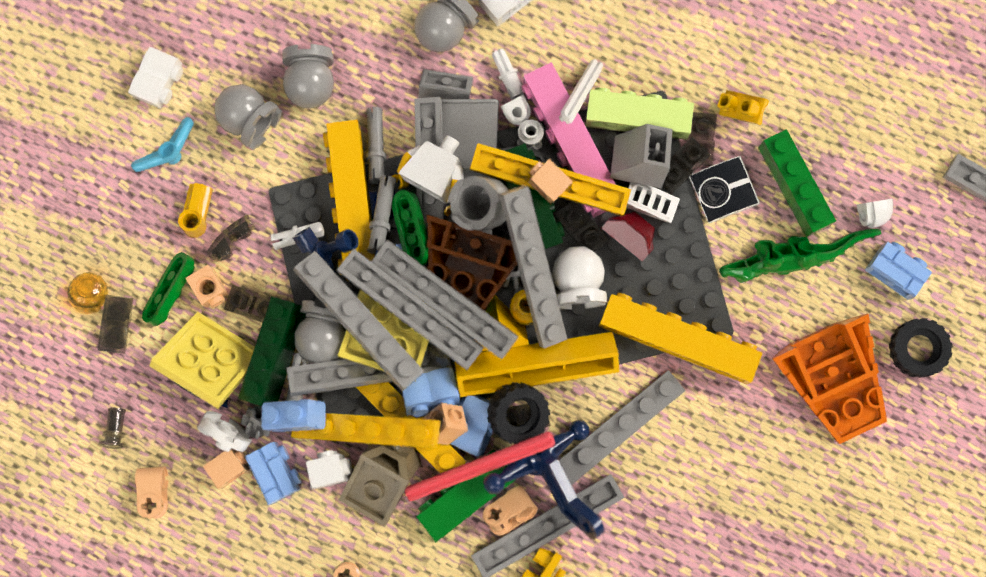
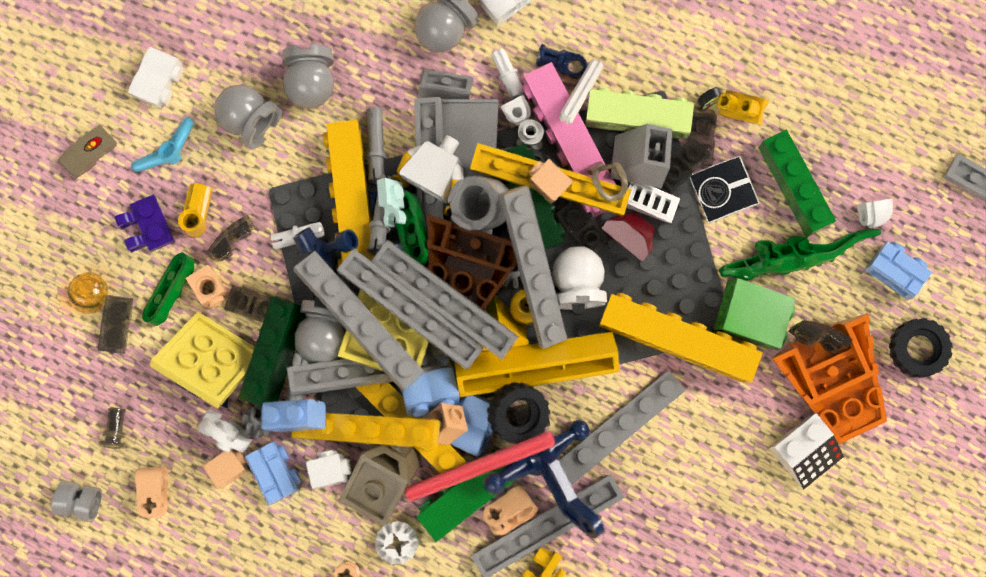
none -> light grey wheel [51,480,102,522]
none -> dark tan slope [58,125,117,179]
none -> dark purple plate [114,194,175,253]
none -> white gear [375,521,418,565]
none -> light aqua plate [377,178,406,227]
none -> dark blue connector [536,44,587,79]
none -> dark tan piece [587,161,628,201]
none -> black tile [697,87,722,110]
none -> brick [714,278,795,350]
none -> white slope [769,413,844,490]
none -> clear smoke slope [788,320,853,355]

